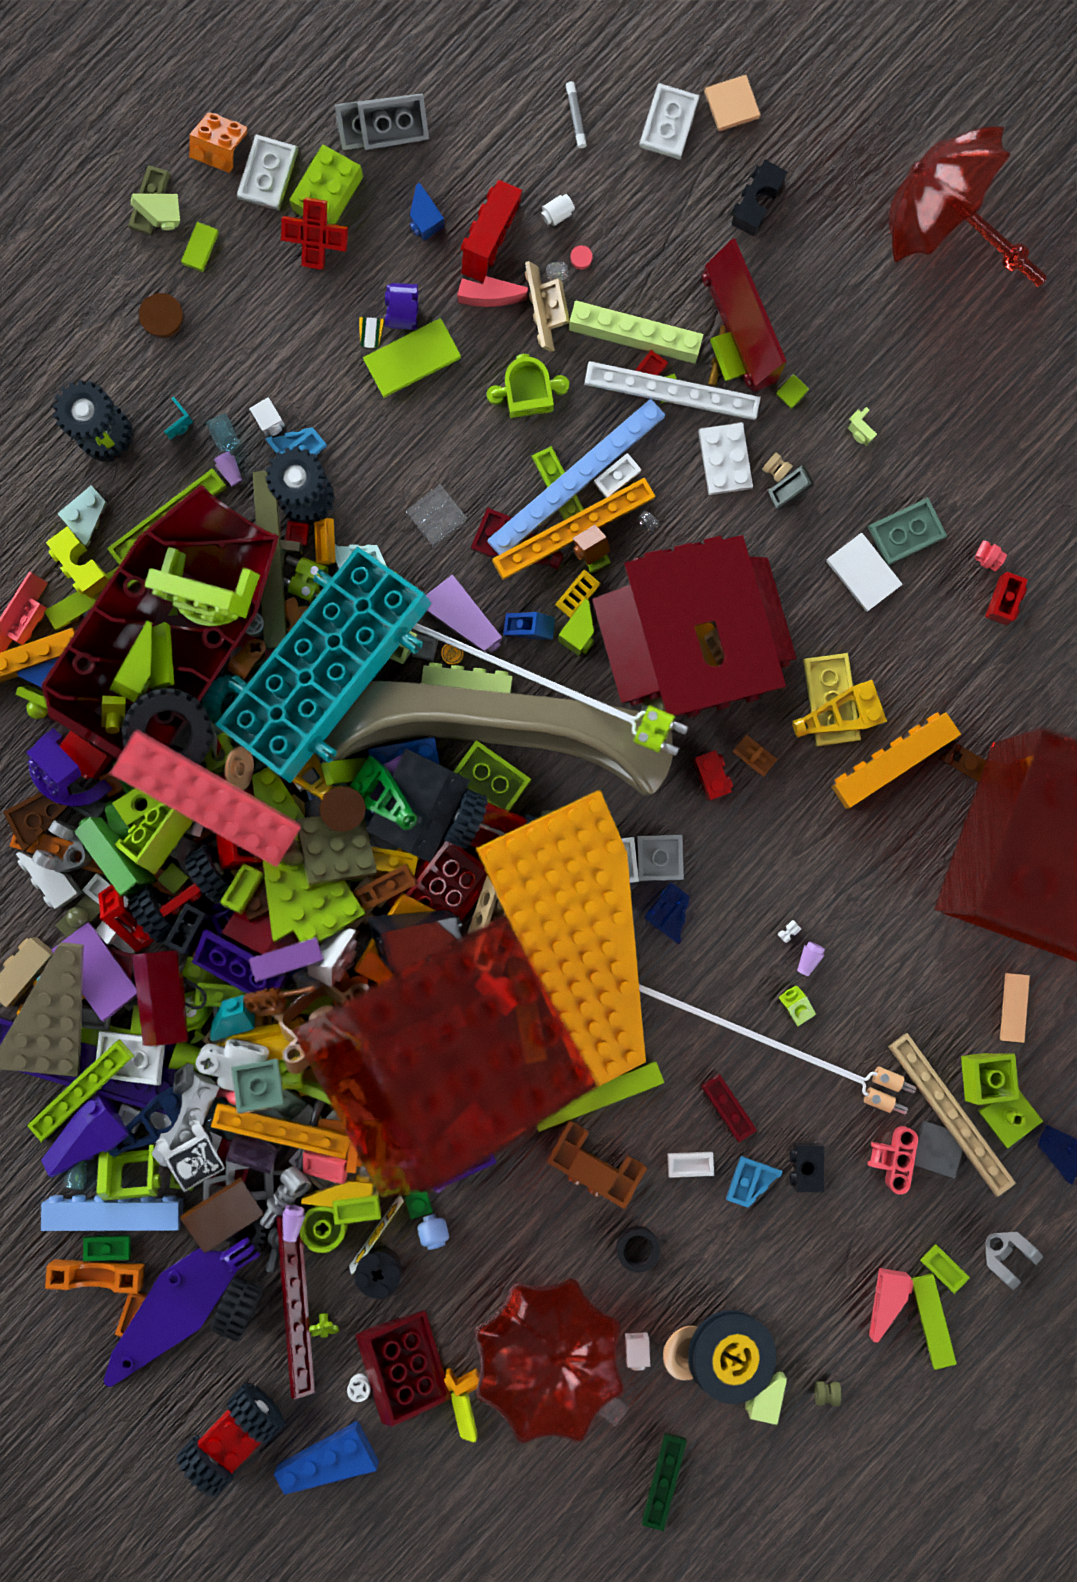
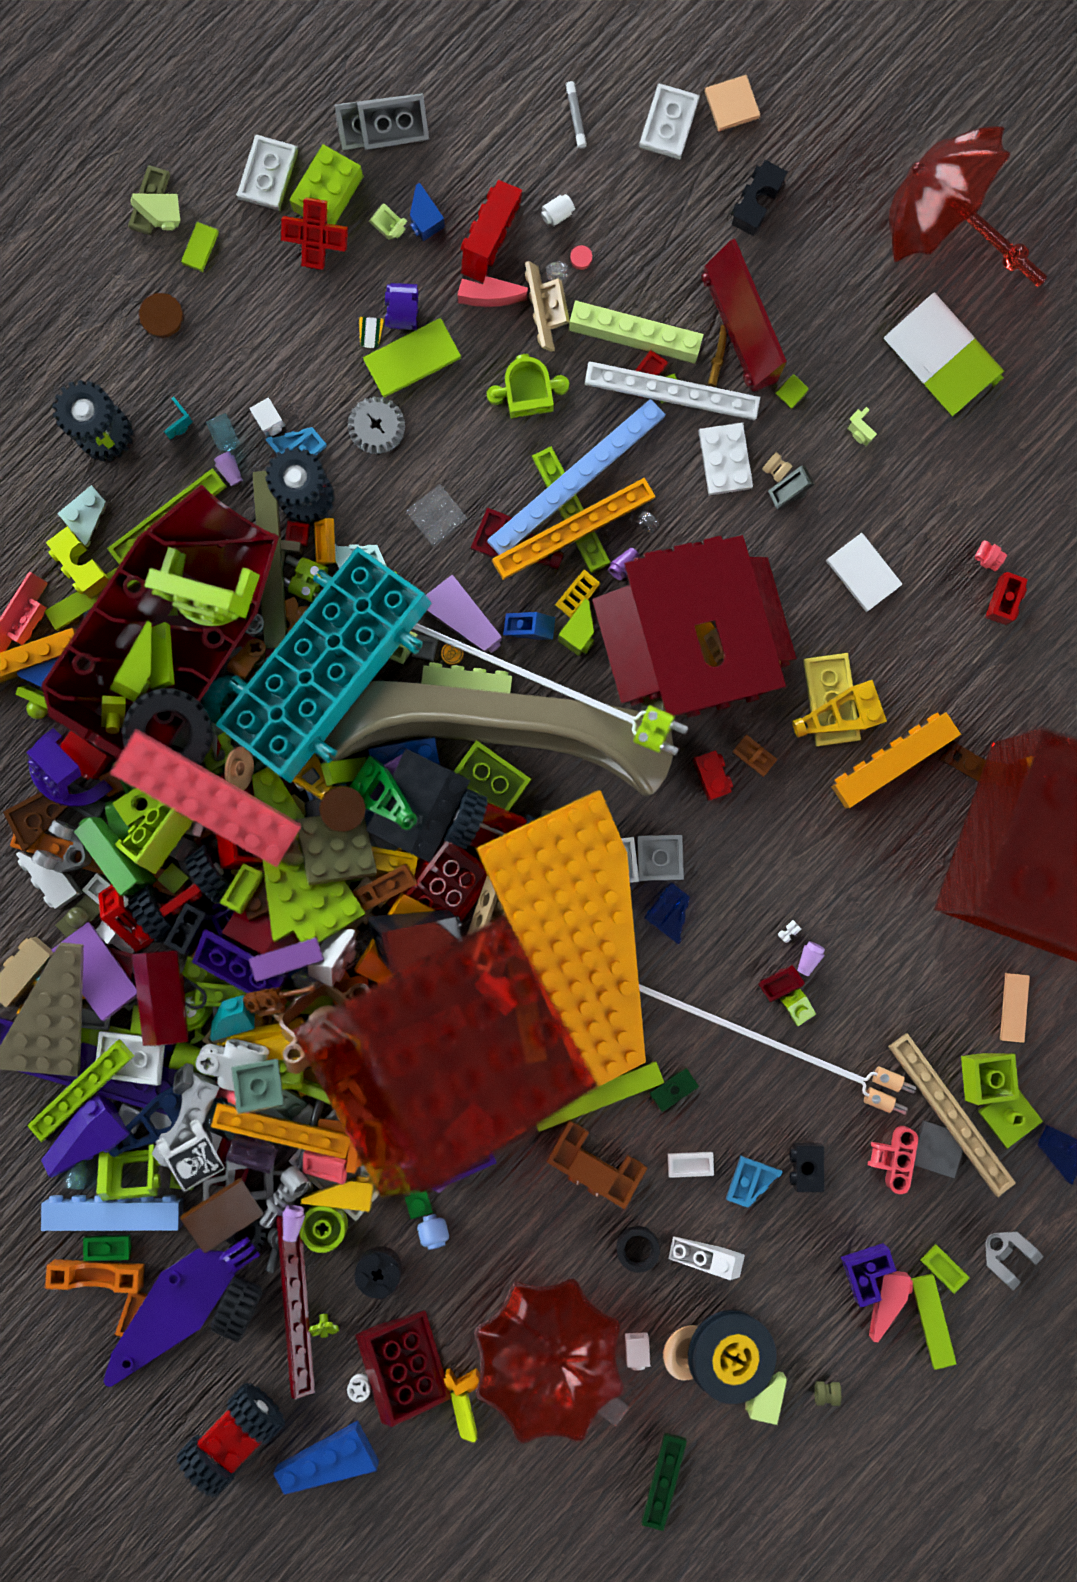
orange bracket [189,113,247,173] -> none
lime tile [332,1194,381,1225] -> none
sticker [349,1193,404,1275] -> none
dark orange brick [573,525,611,565] -> none
white plate [593,453,641,498] -> none
dark red tile [701,1074,757,1143] -> none
lime tile [710,332,746,381] -> none
sand green tile [868,498,948,565] -> none
none -> light grey gear [348,396,405,454]
none -> yellowish green bracket [369,204,407,240]
none -> medium lavender cone [608,548,640,580]
none -> dark green plate [649,1067,699,1112]
none -> white slope [668,1236,745,1280]
none -> dark red tile [758,965,805,1002]
none -> dark purple brick [841,1243,896,1308]
none -> door [883,293,1004,417]

